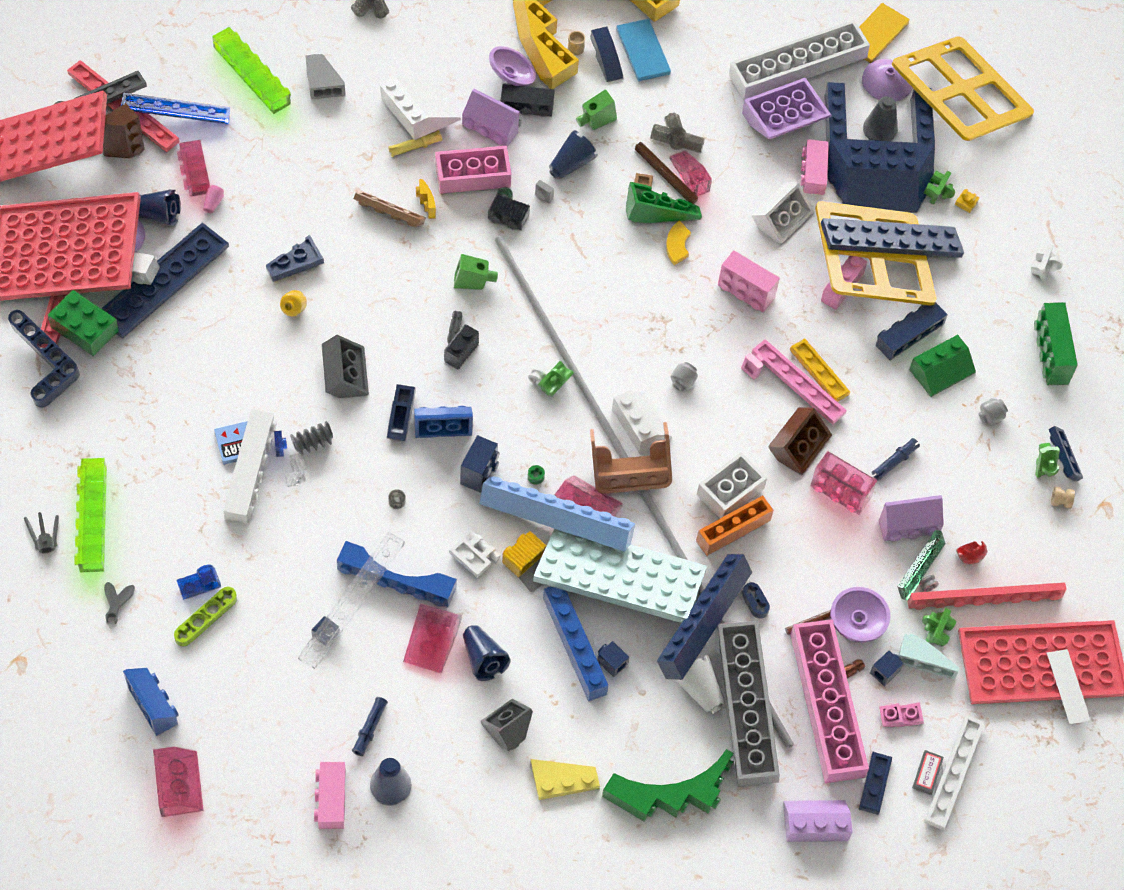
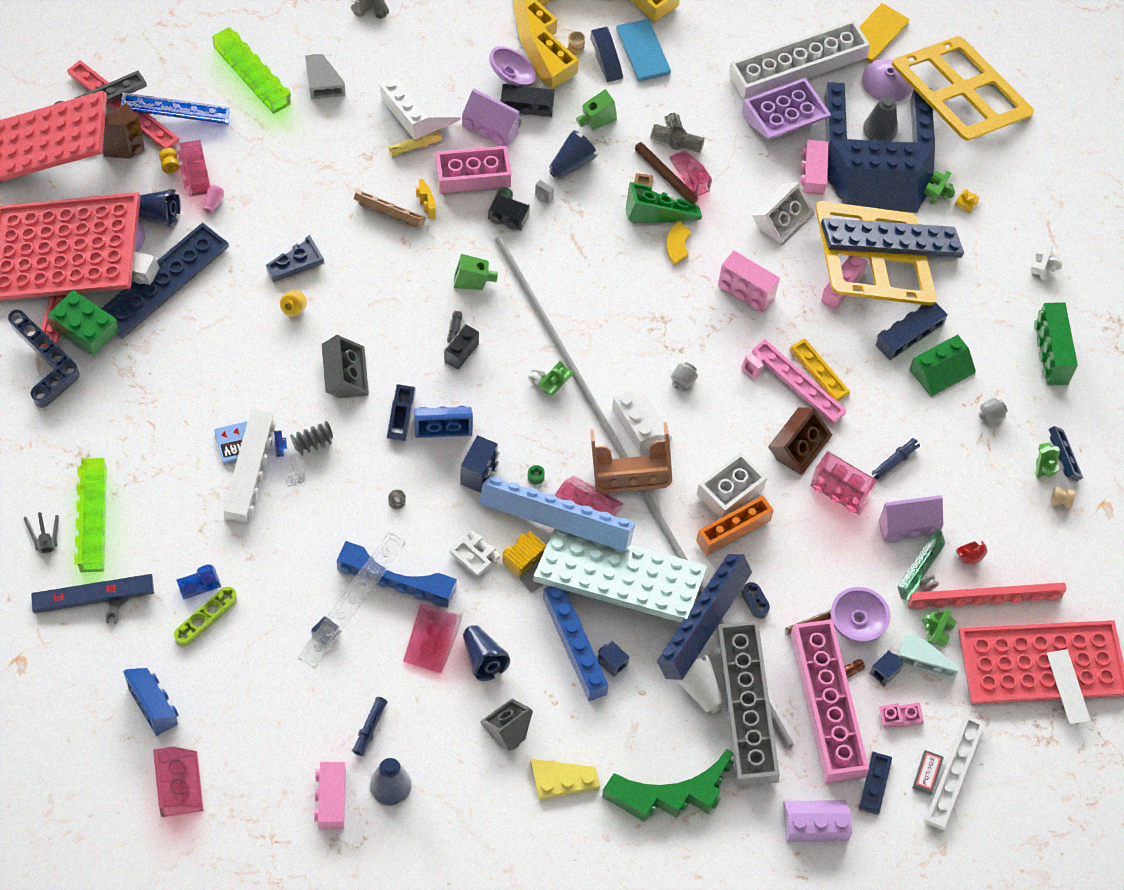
none -> dark blue tile [31,573,155,613]
none -> yellow wheel [159,148,180,173]

